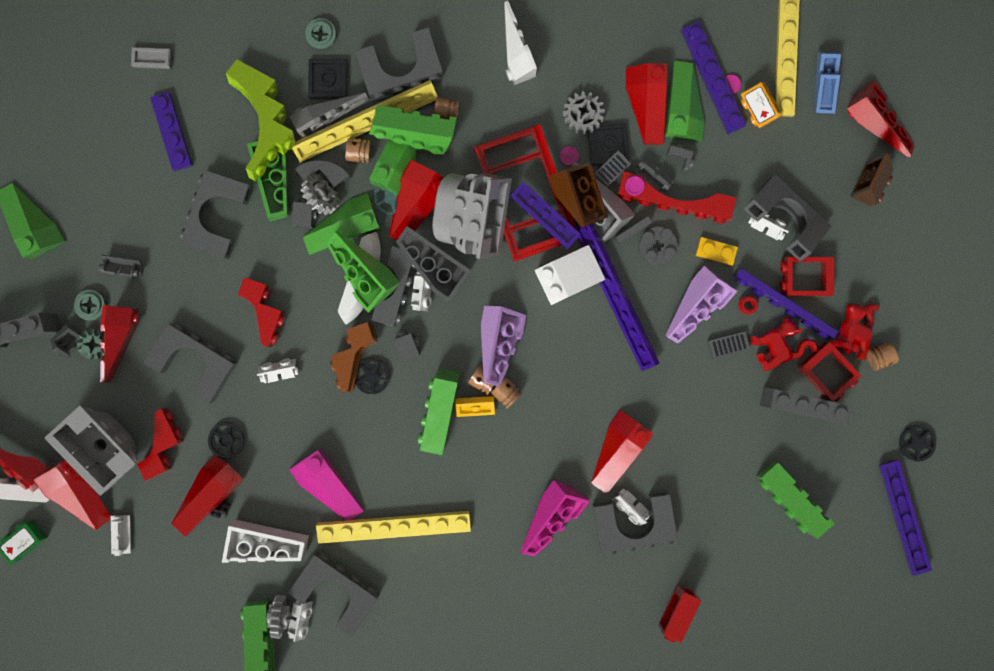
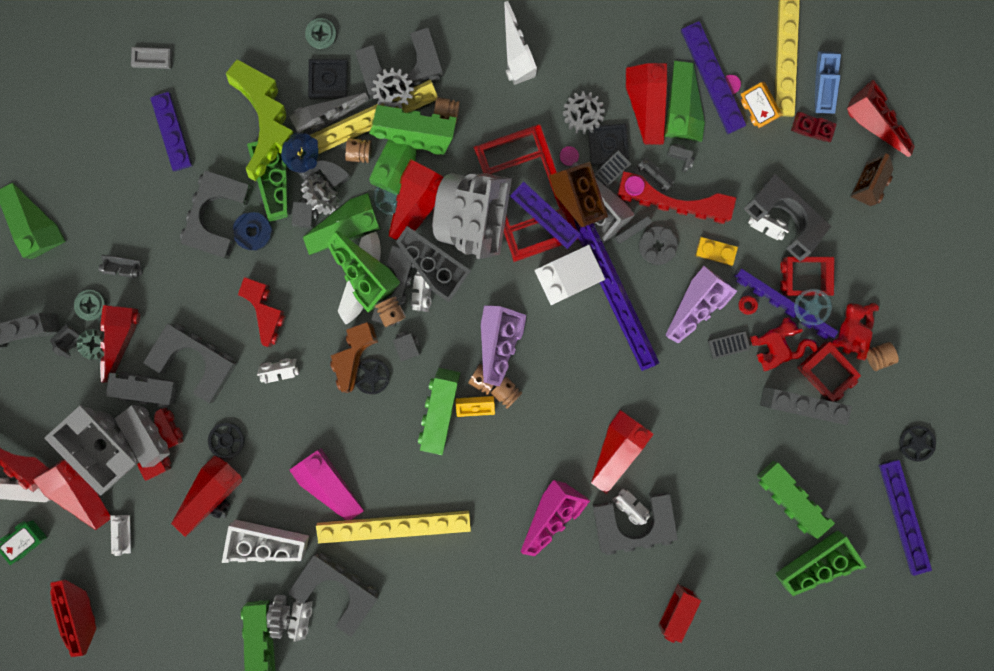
none -> red wedge [50,579,97,657]
none -> dark grey wedge [106,372,179,408]
none -> light grey brick [115,405,171,467]
none -> dark blue plate [233,212,273,251]
none -> dark blue plate [281,132,318,173]
none -> light grey gear [371,67,414,109]
none -> medium nougat piece [375,296,406,327]
none -> bright green wedge [775,530,867,596]
none -> dark red slope [791,112,837,142]
none -> clear light blue wheel [794,289,832,325]

